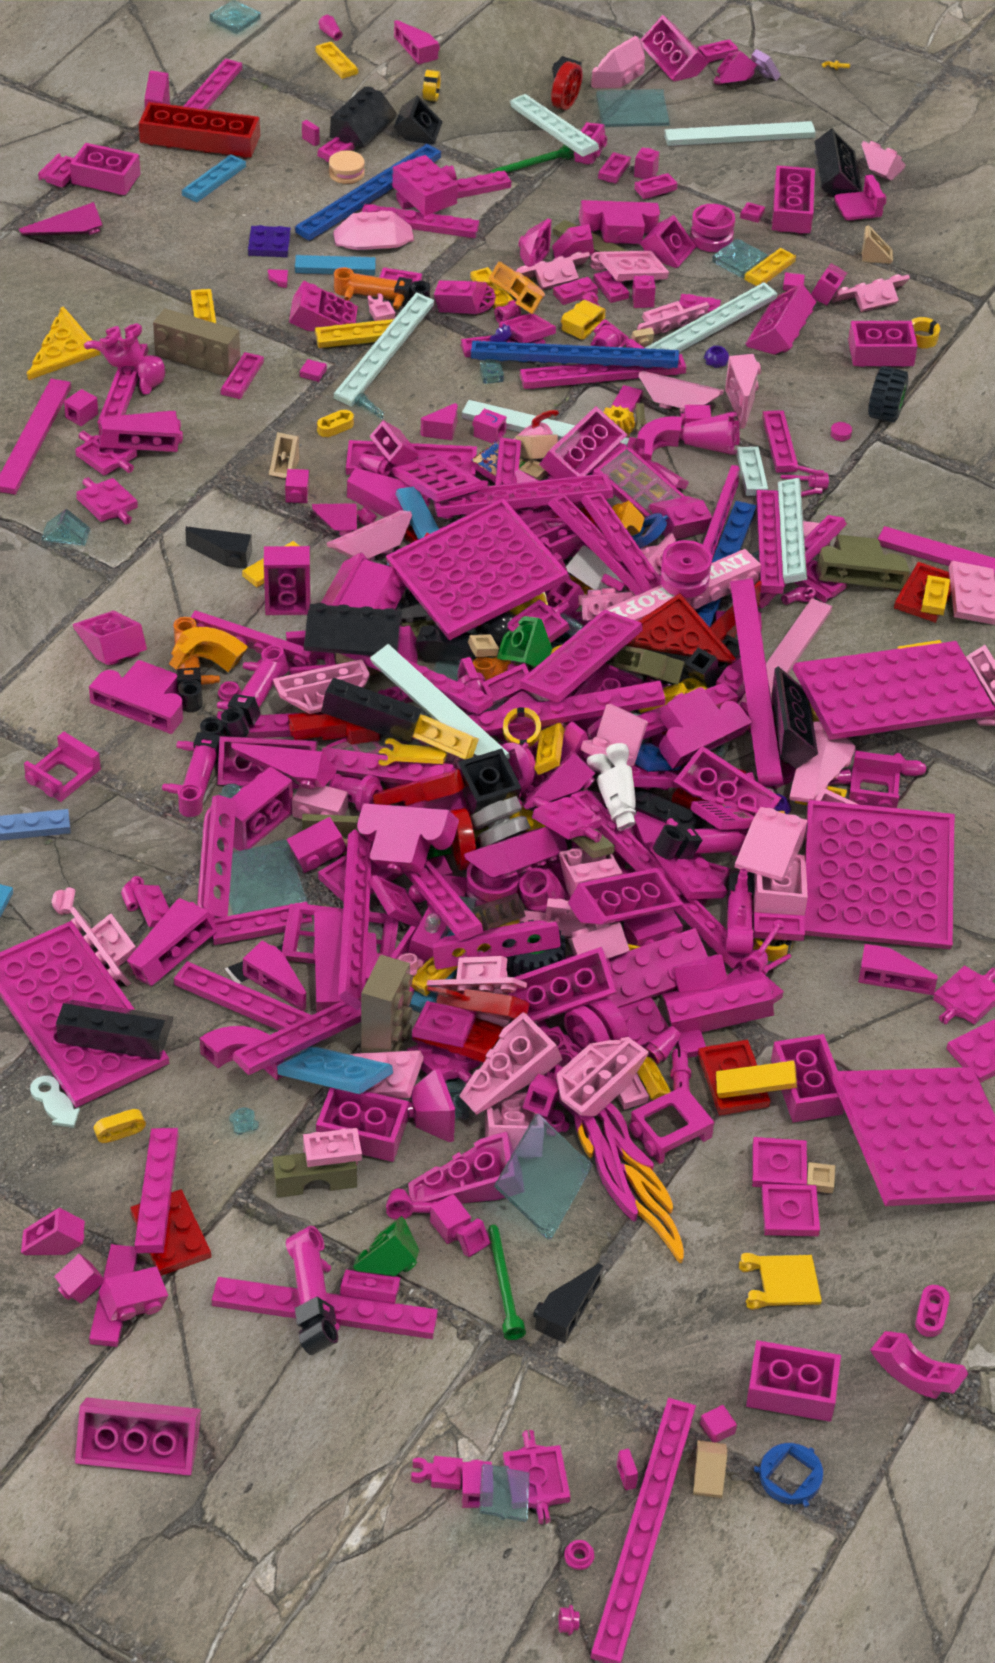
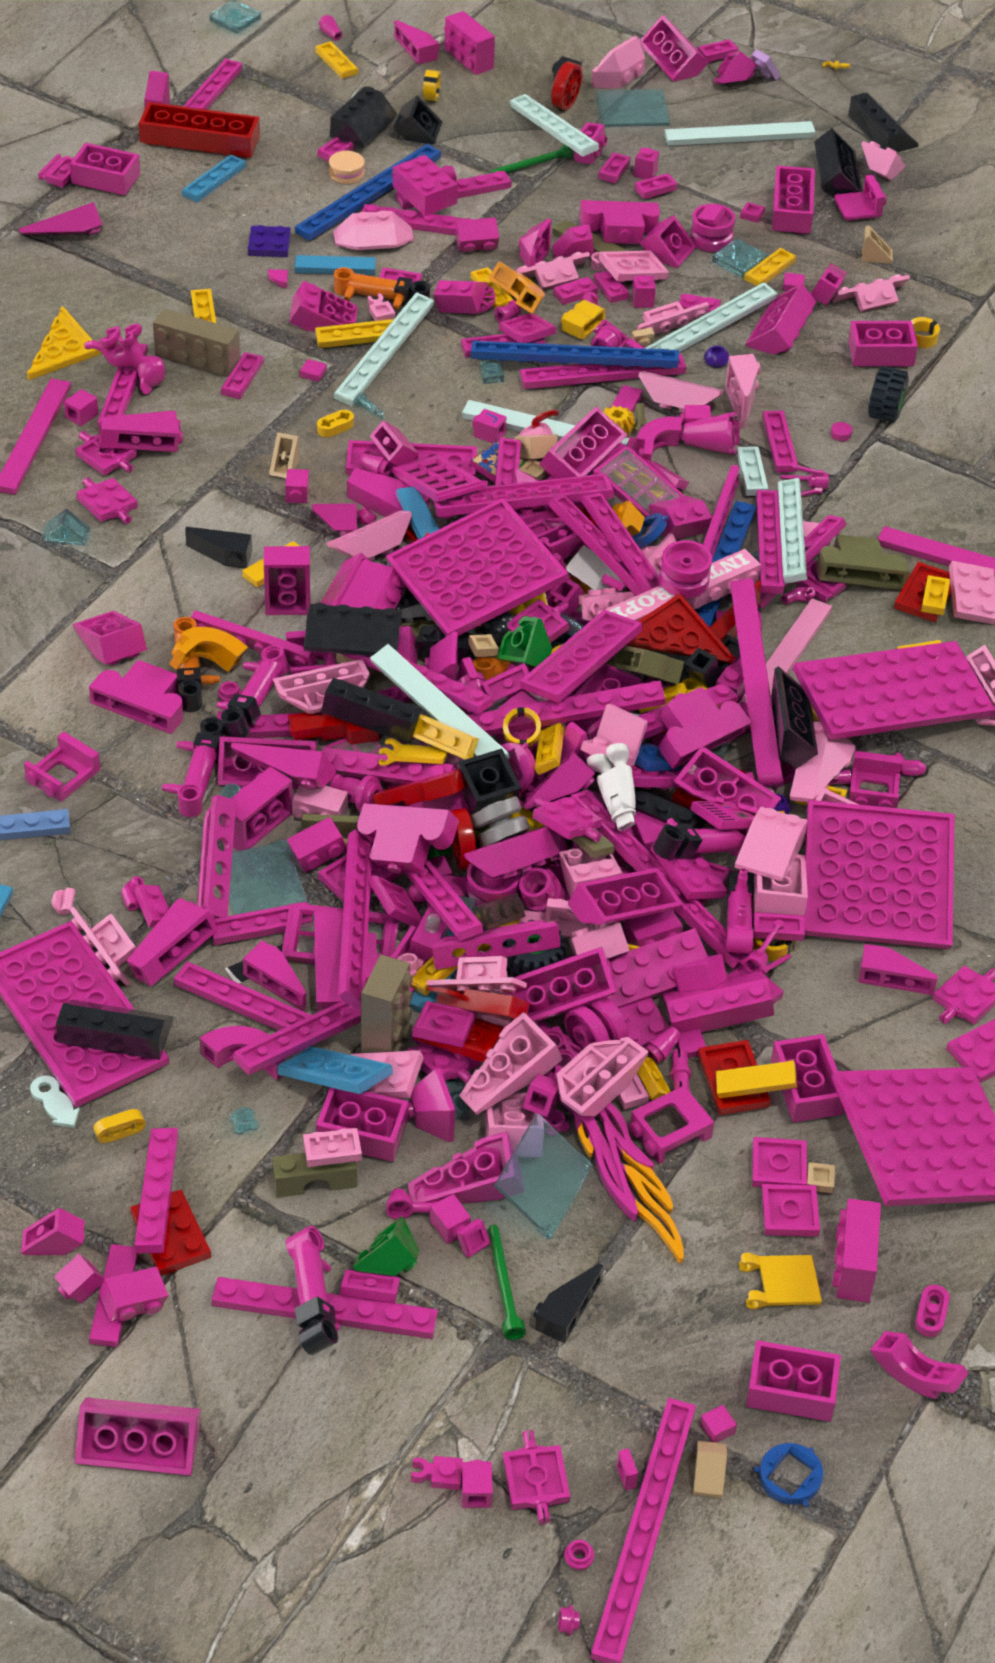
dark pink tile [302,120,320,146] -> none
dark pink slope [420,403,458,440] -> none
clear light blue piece [479,1463,529,1522] -> none
dark purple plate [489,323,512,342] -> none
none -> dark pink slope [425,632,458,681]
none -> dark pink brick [444,11,495,75]
none -> dark pink brick [455,217,499,252]
none -> dark pink brick [832,1199,881,1303]
none -> black slope [848,92,919,152]

